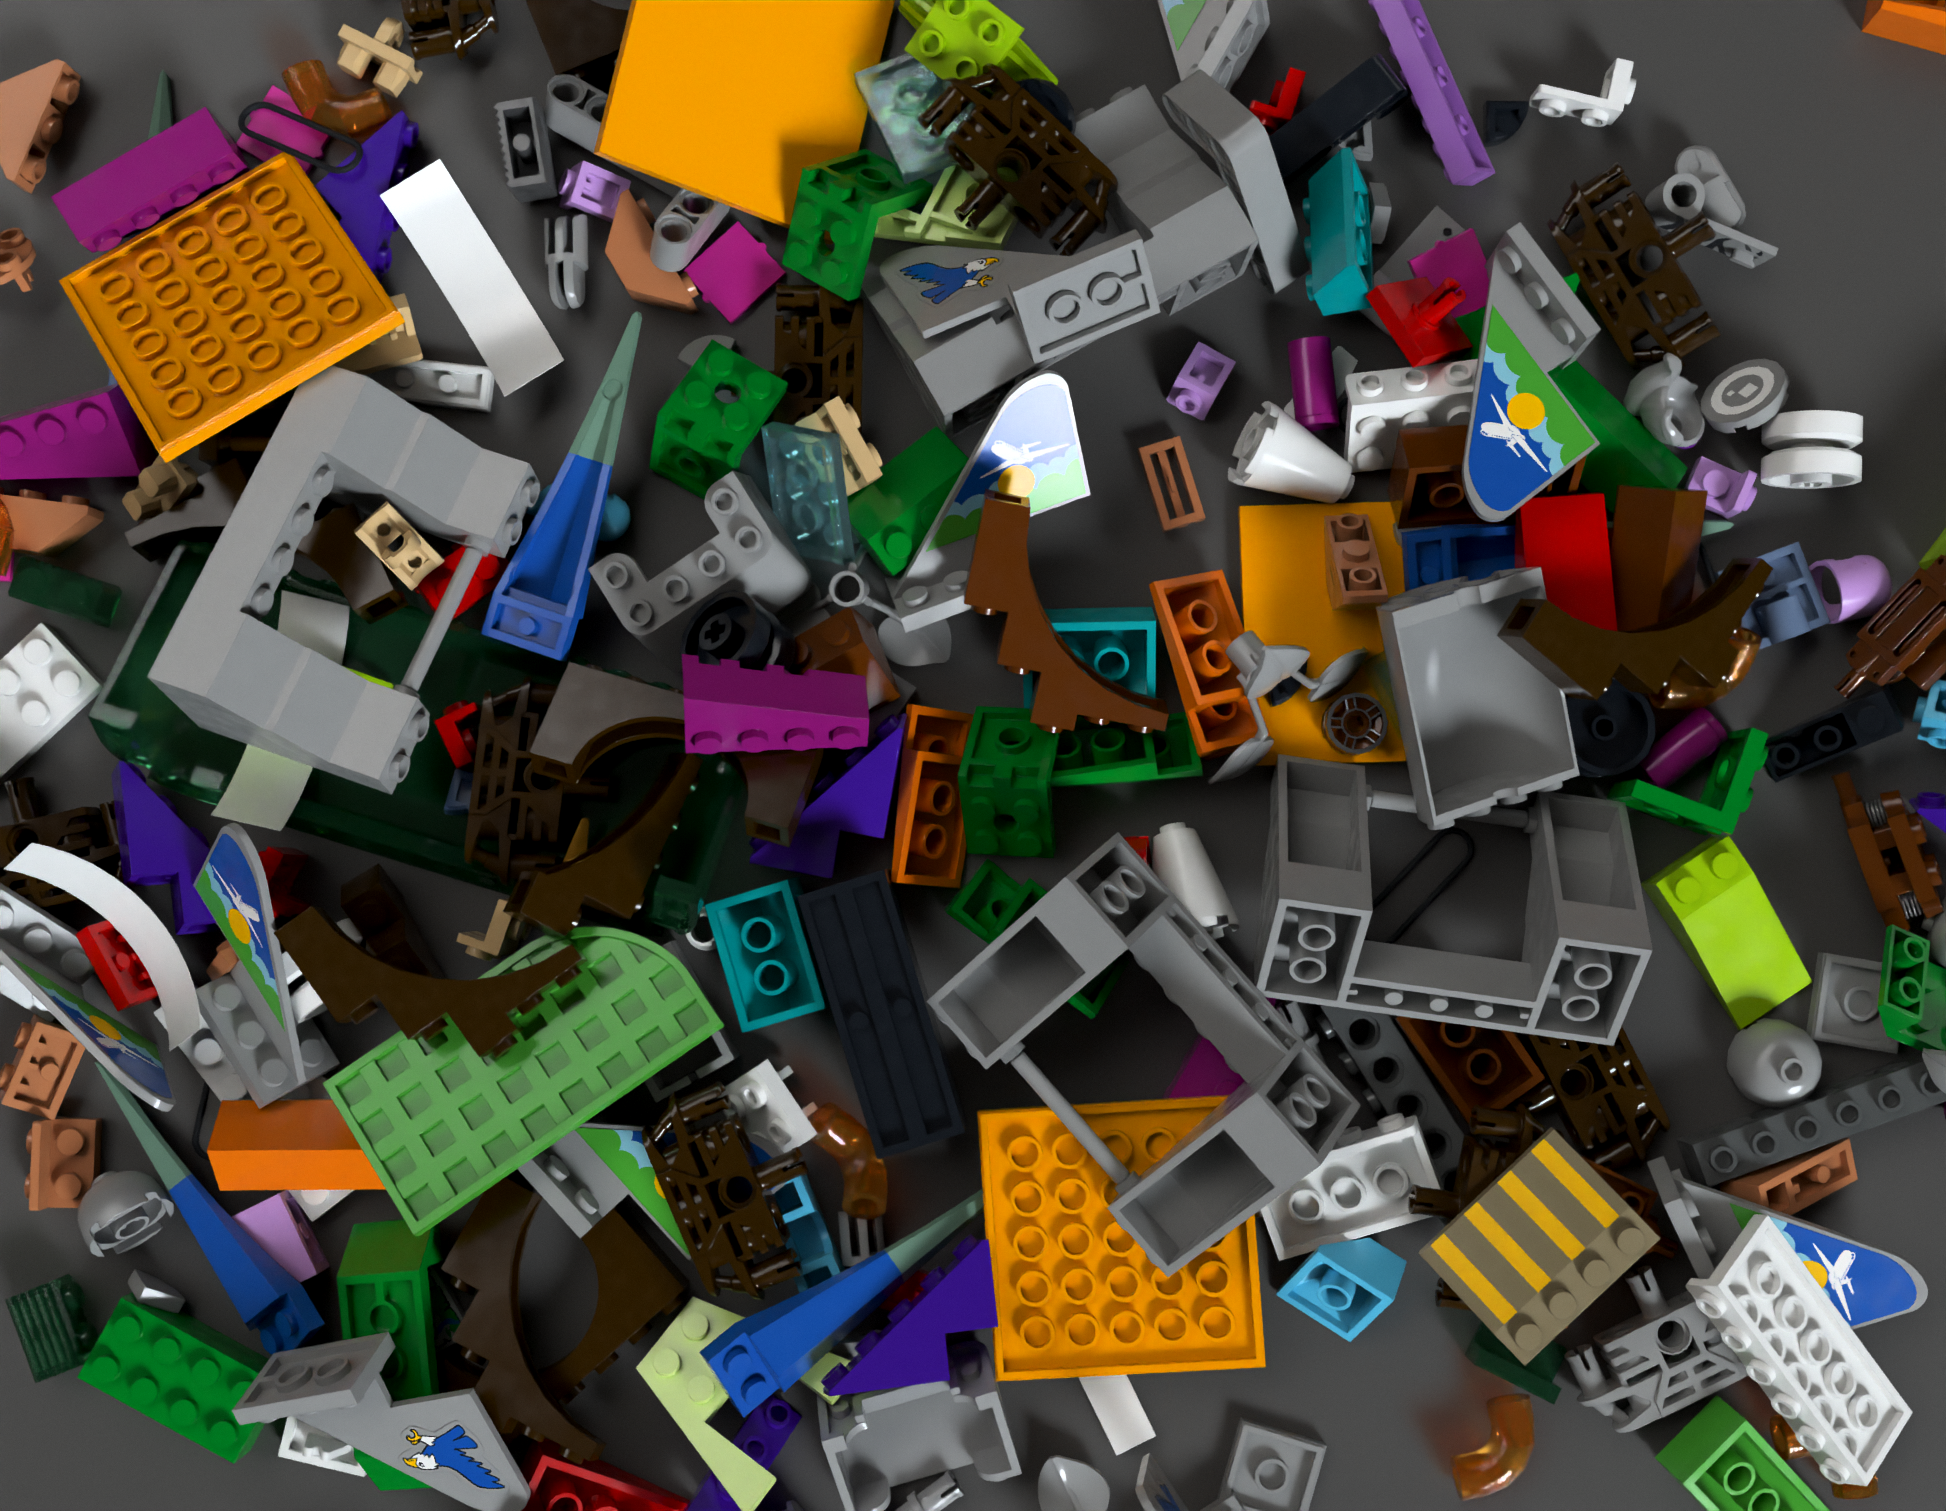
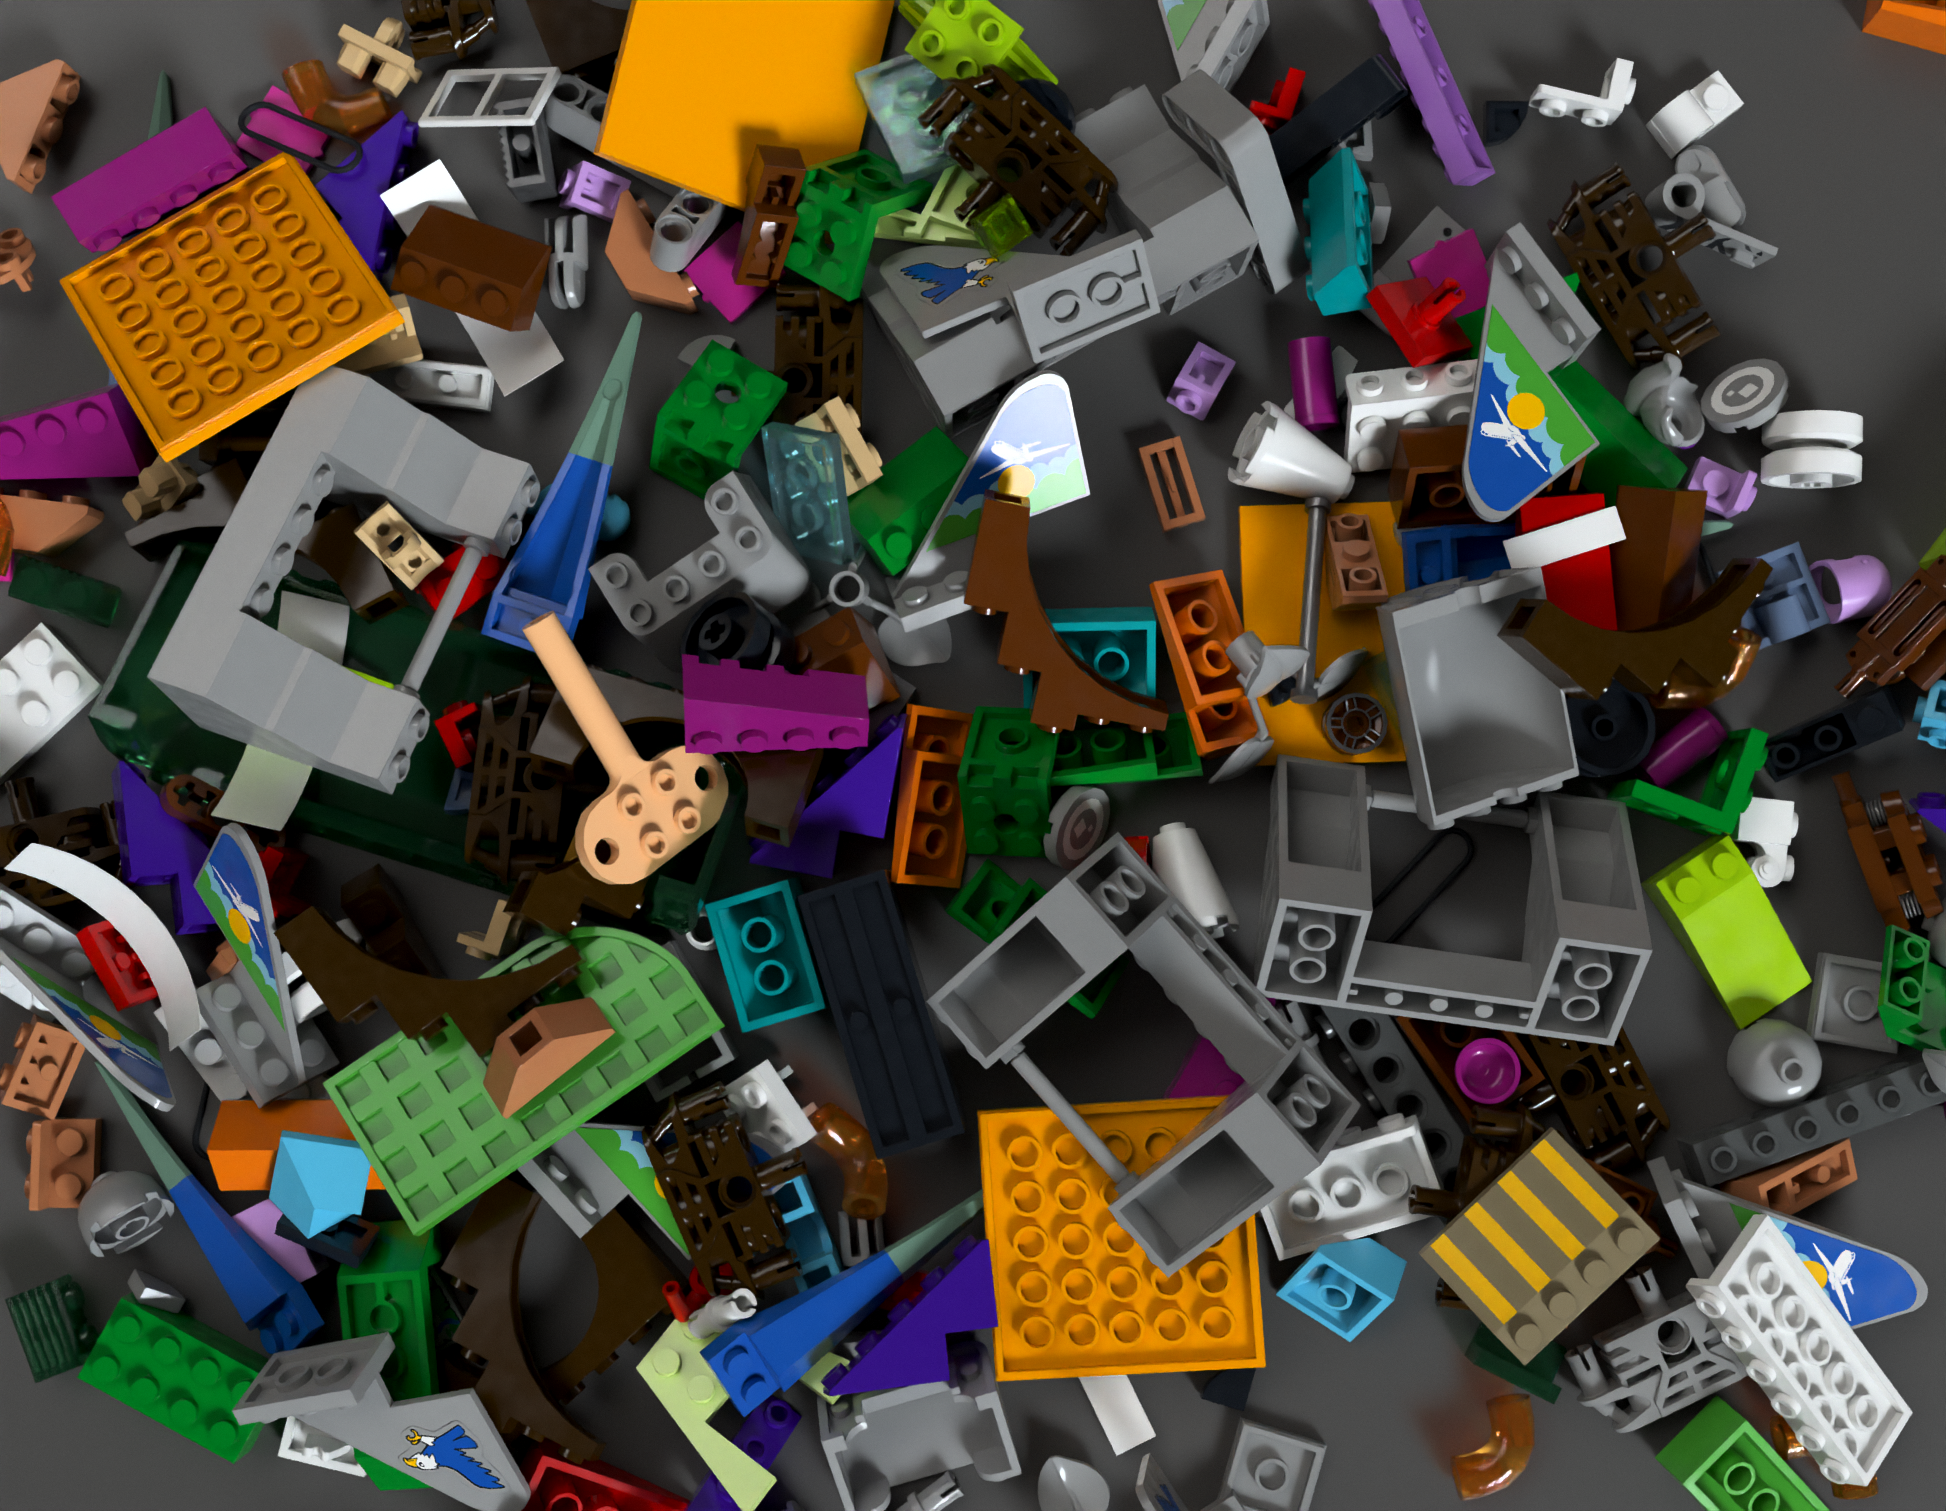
none -> reddish brown beam [159,774,286,853]
none -> medium azure slope [269,1130,371,1239]
none -> black plate [275,1214,380,1269]
none -> reddish brown slope [390,205,552,332]
none -> white window [418,67,562,127]
none -> nougat slope [483,997,616,1119]
none -> light nougat piece [522,611,728,884]
none -> red plate [662,1263,734,1323]
none -> white pin [688,1288,757,1339]
none -> reddish brown slope [731,144,807,288]
none -> clear neon green tile [970,194,1033,259]
none -> light grey tile [1043,784,1110,870]
none -> black tile [1200,1368,1256,1411]
none -> flat silver bar [1290,497,1331,704]
none -> magenta piece [1454,1038,1521,1104]
none -> white sticker [1502,506,1626,569]
none -> white plate [1645,70,1744,159]
none -> white brick [1724,797,1798,887]

